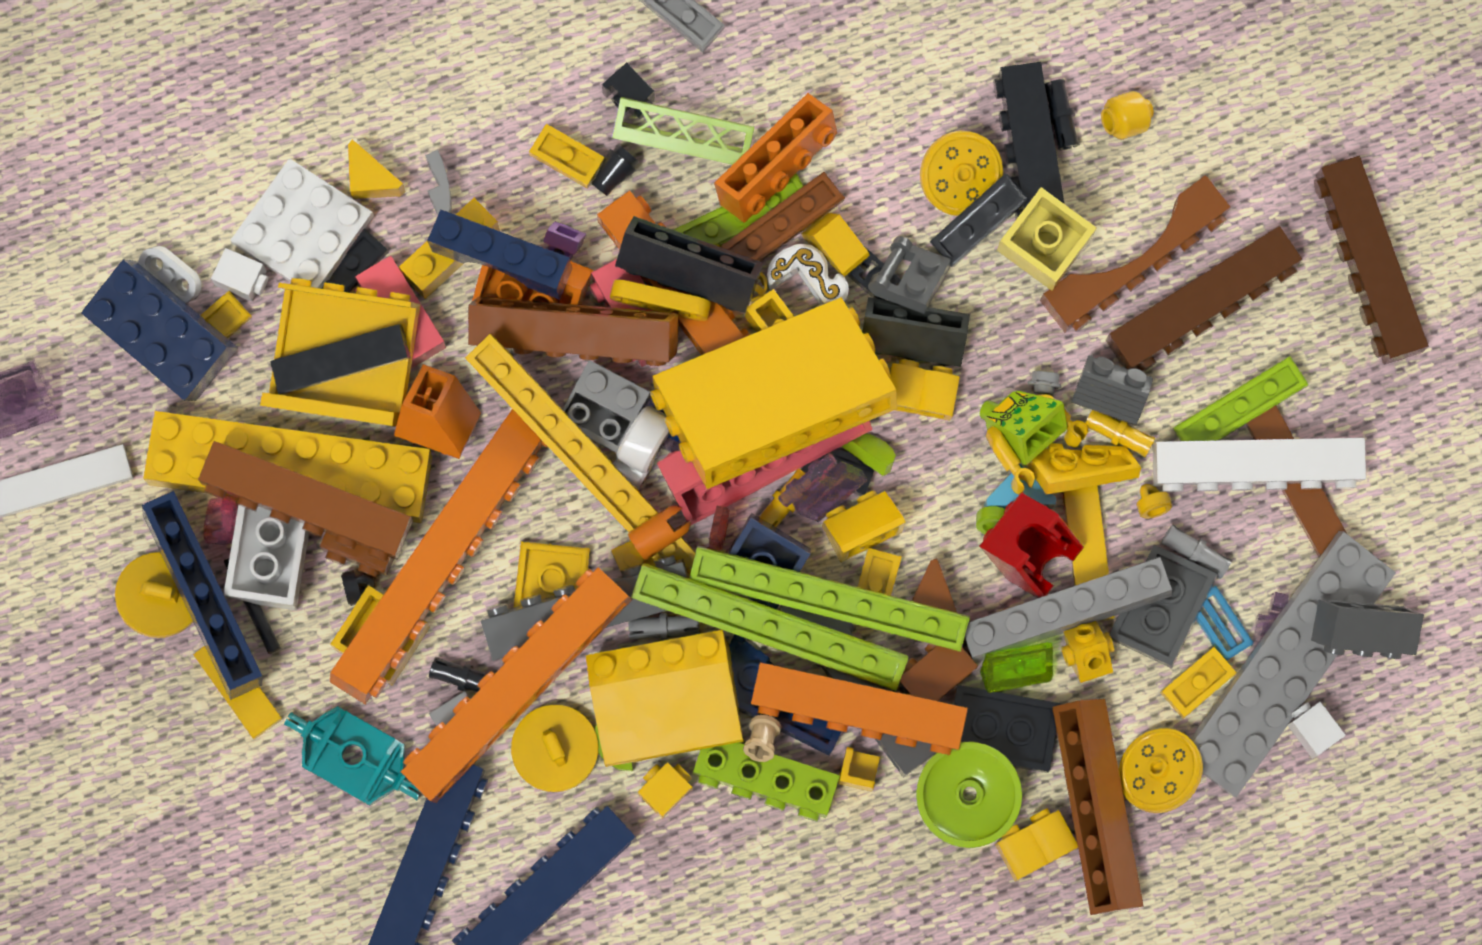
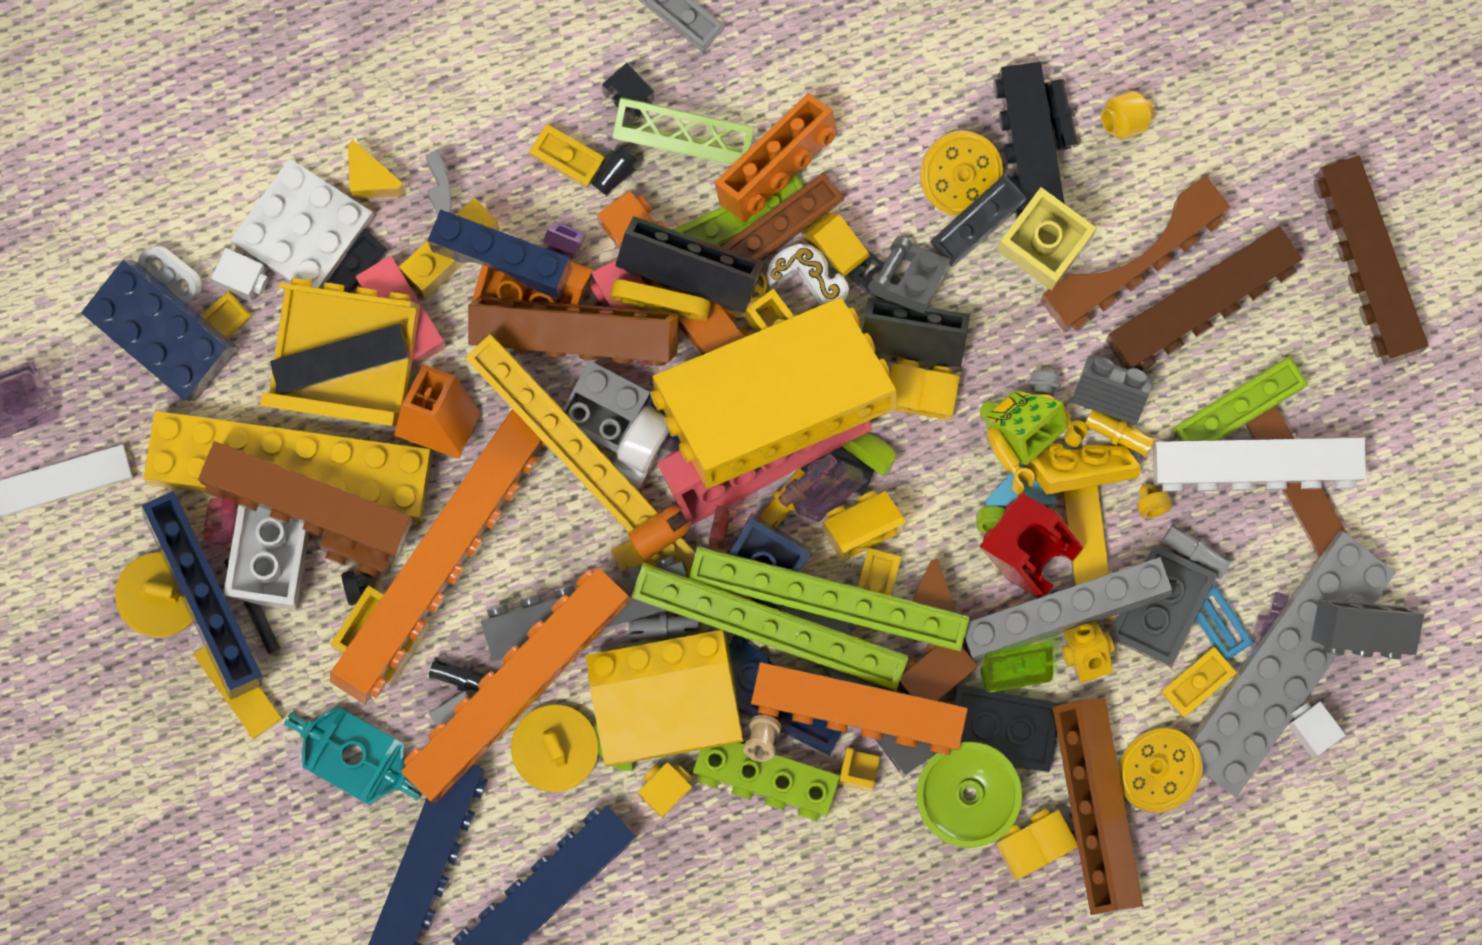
yellow tile [513,541,590,608] -> none

